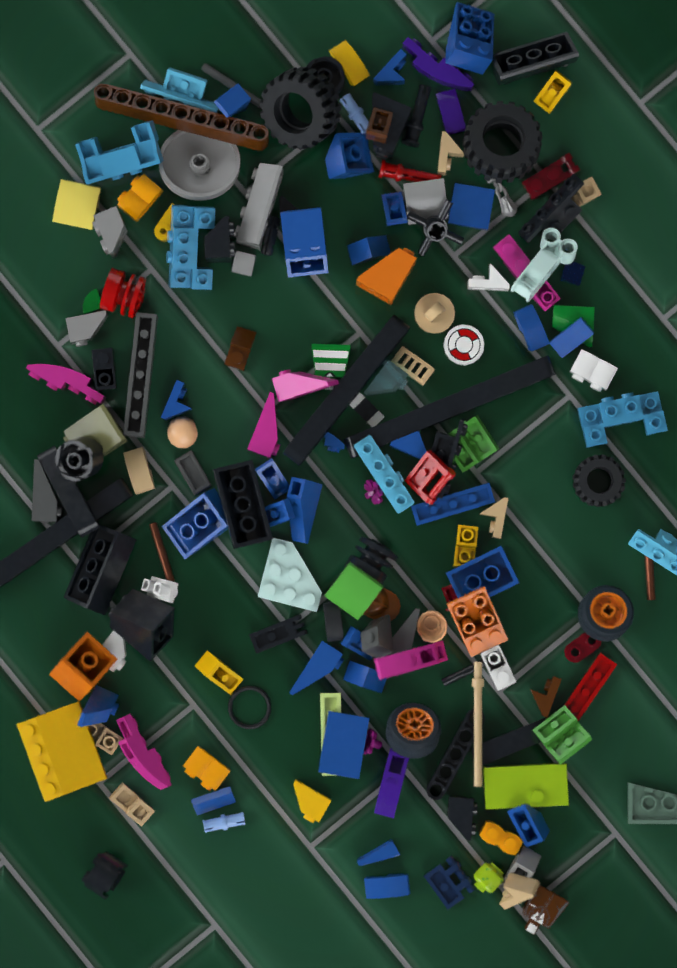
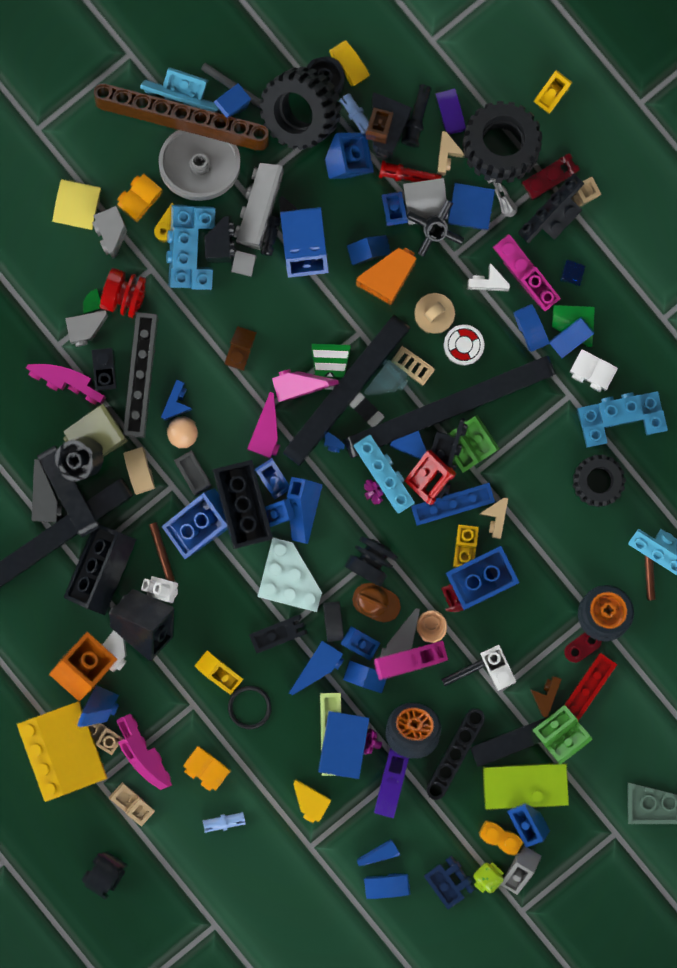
dark azure bracket [75,120,164,185] -> none
blue tile [191,787,236,816] -> none
bright green slope [325,562,383,620] -> none
dark grey slope [361,614,393,659] -> none
blue slope [373,49,407,85] -> none
dark purple slope [402,37,474,91] -> none
blue slope [445,2,494,75] -> none
orange slope [447,587,508,657] -> none
black slope [447,796,478,840] -> none
tan bar [472,662,484,787] -> none
black slope [491,32,579,85] -> none
tan slope [500,873,540,910] -> none
light aqua piece [511,228,578,302] -> none
reddish brown torso [522,884,569,935] -> none

